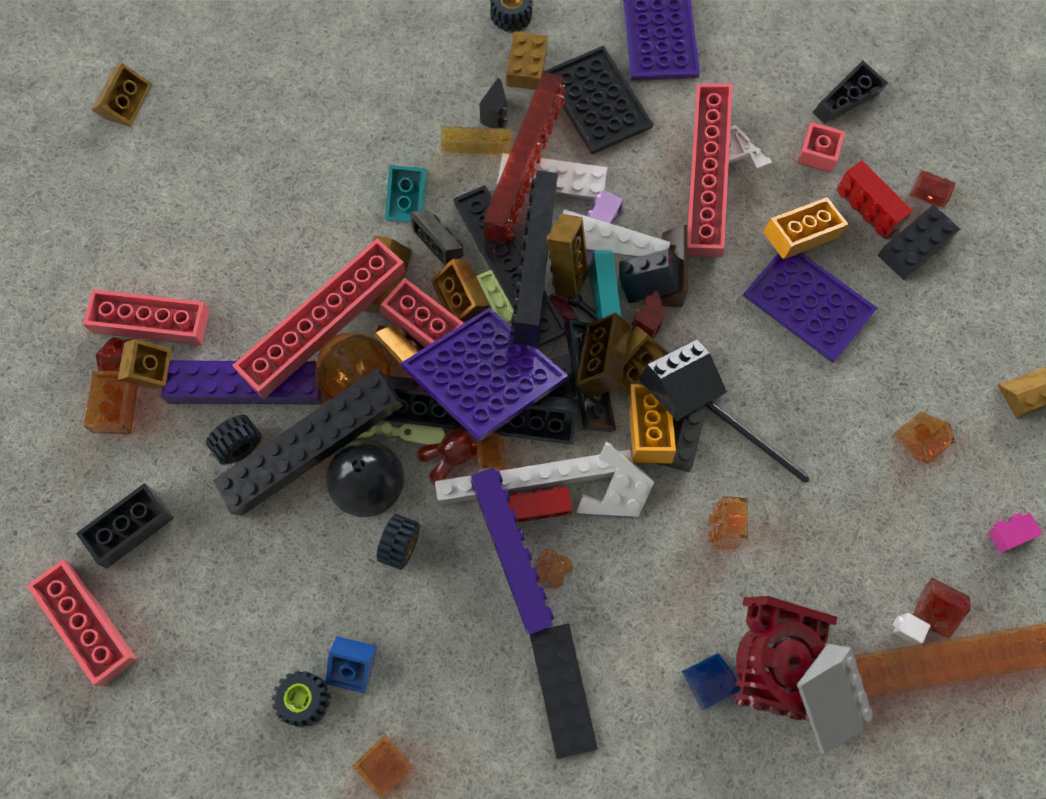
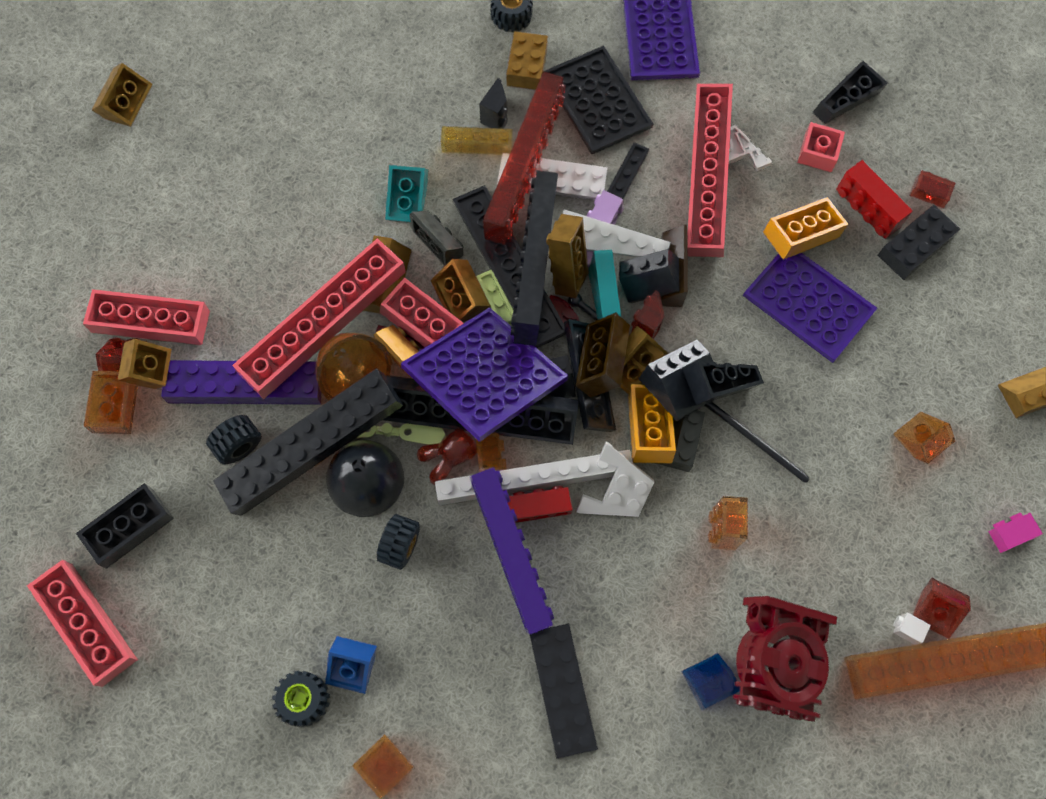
clear orange plate [535,548,574,588] -> none
light grey slope [797,644,873,754] -> none
none -> black tile [607,142,650,199]
none -> black wedge [683,361,764,405]

